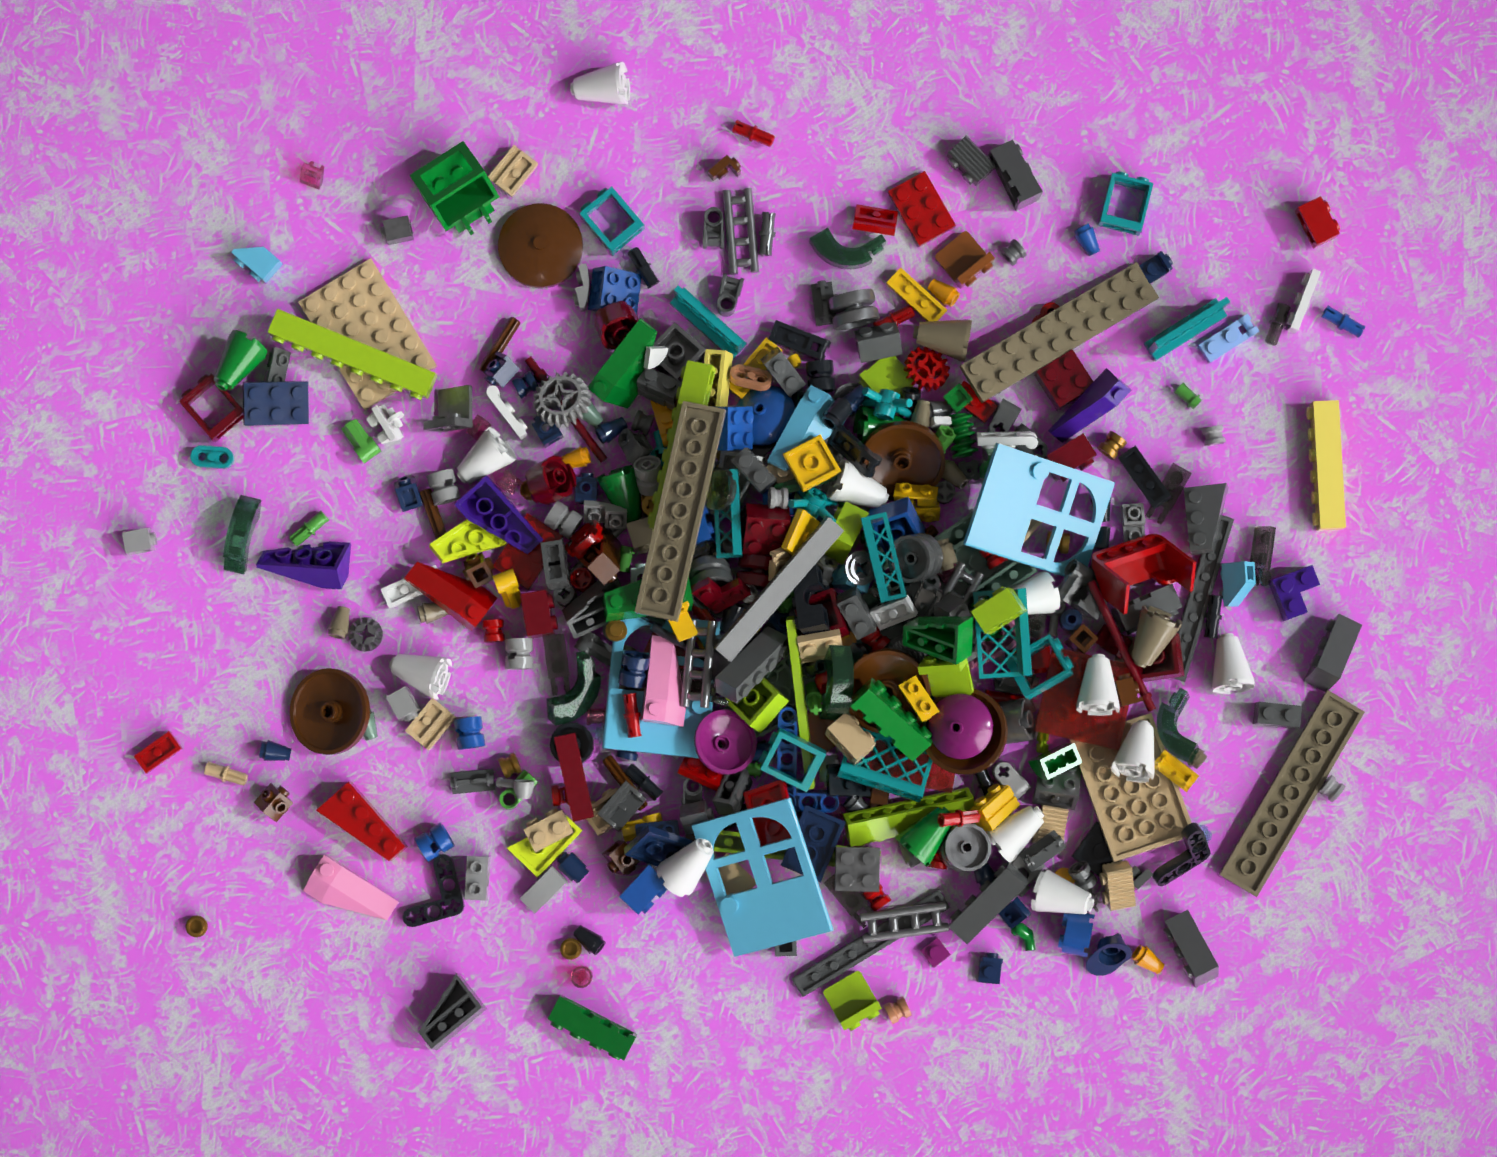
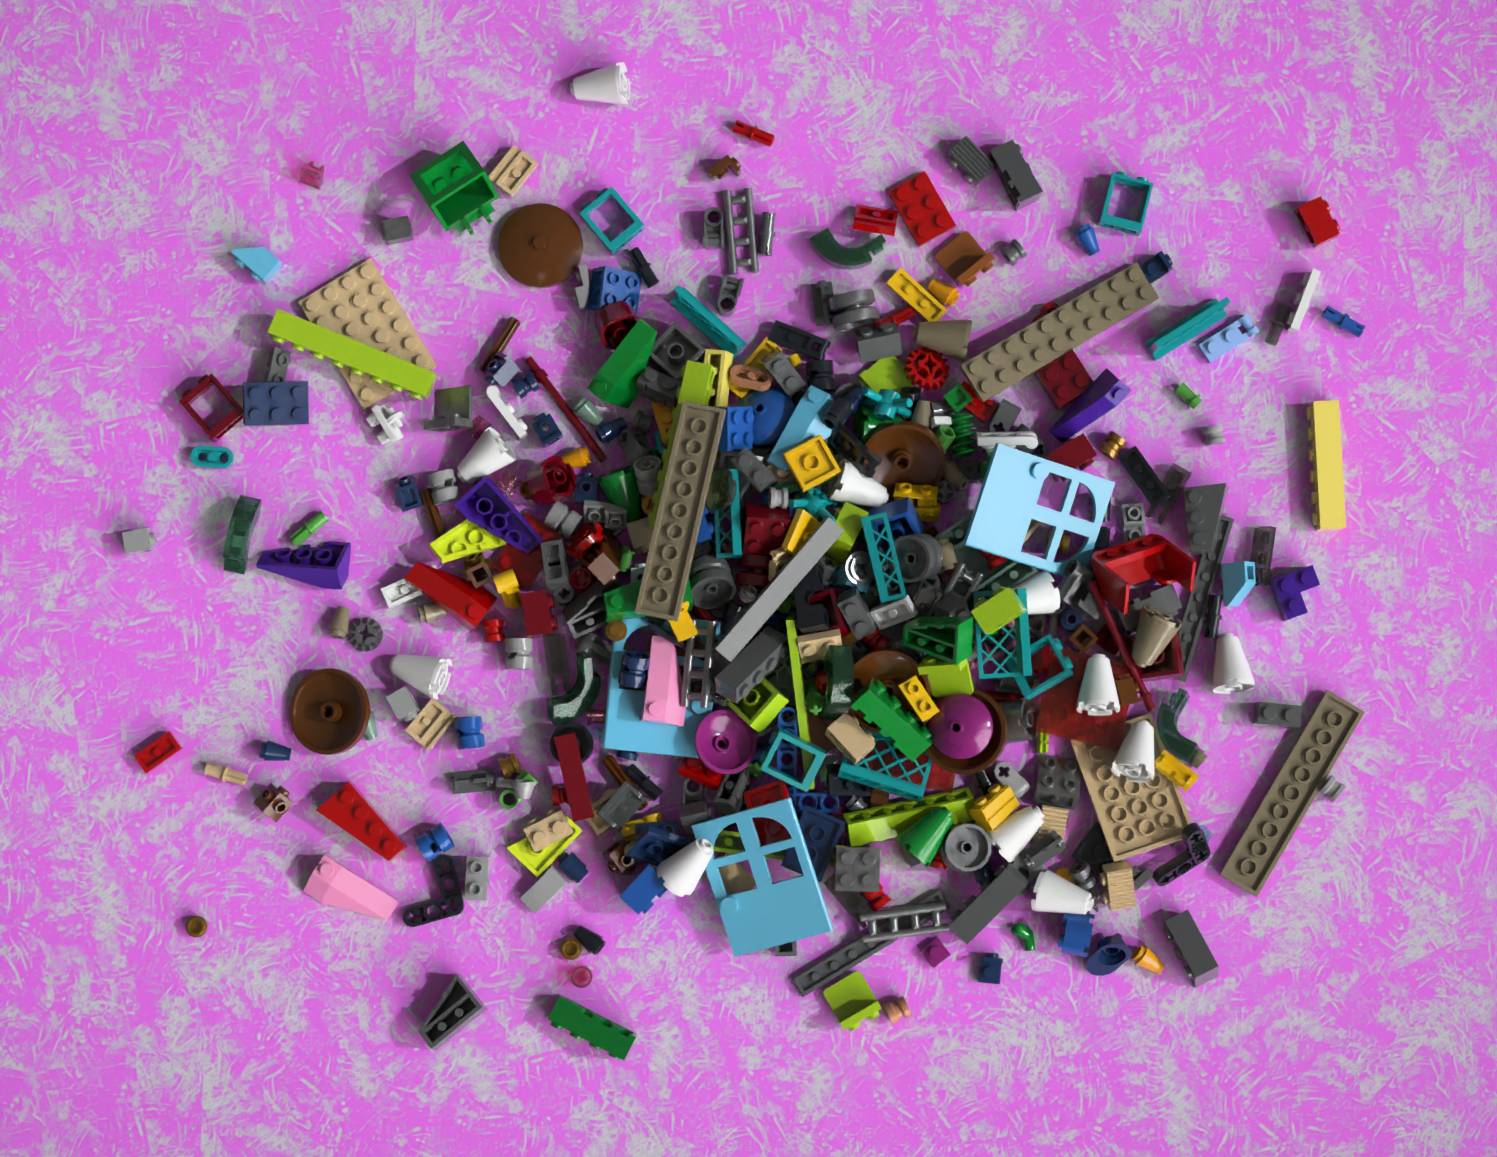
green cone [213,330,268,391] -> none
bright green piece [342,419,382,464] -> none
light grey gear [533,372,591,428] -> none
red pin [622,693,642,738] -> none
white tile [644,346,668,369] -> none
dark red plate [691,577,751,614] -> none
red axle [938,810,981,827] -> none
dark blue bracket [999,897,1031,929] -> none
green brick [1028,743,1083,780] -> none
dark grey wedge [1304,614,1362,692] -> none

